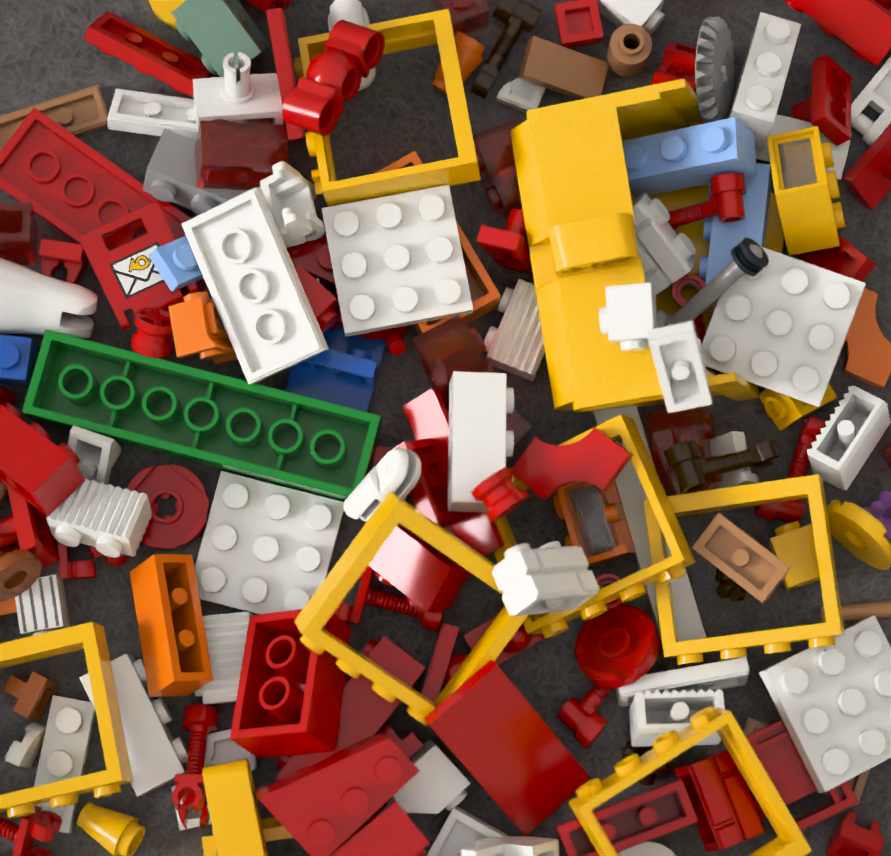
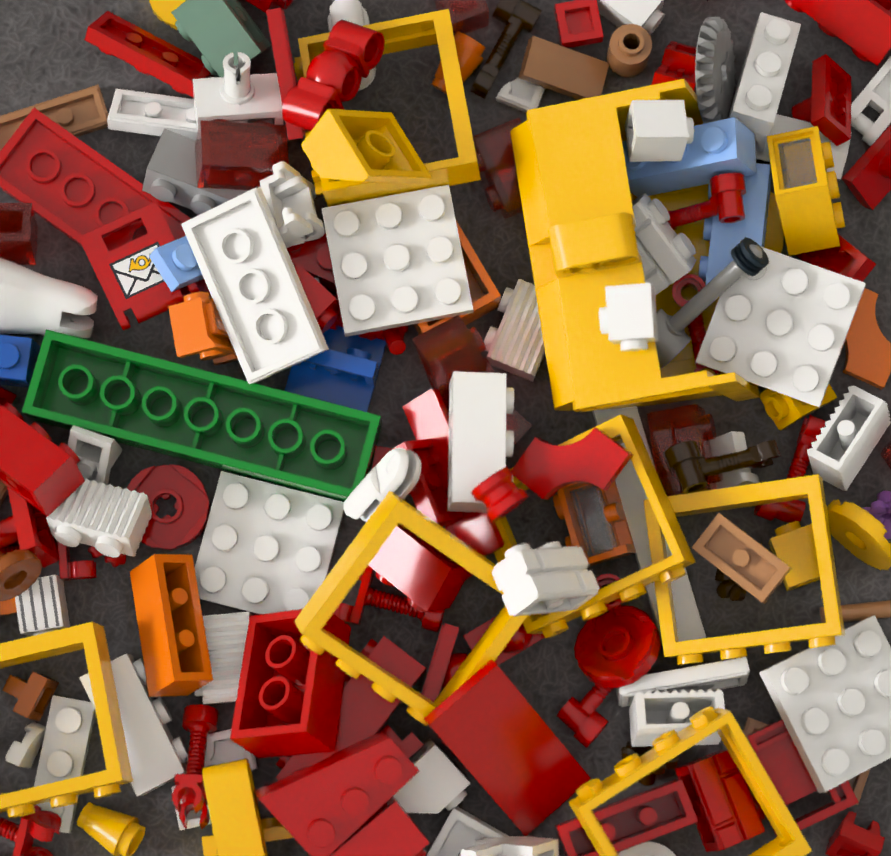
red tile [39,238,89,284] -> none
red wheel [130,307,175,358] -> none
red tile [476,208,533,275] -> none
white slope [647,321,712,413] -> none
none -> yellow slope [301,109,432,184]
none -> white brick [625,100,694,162]

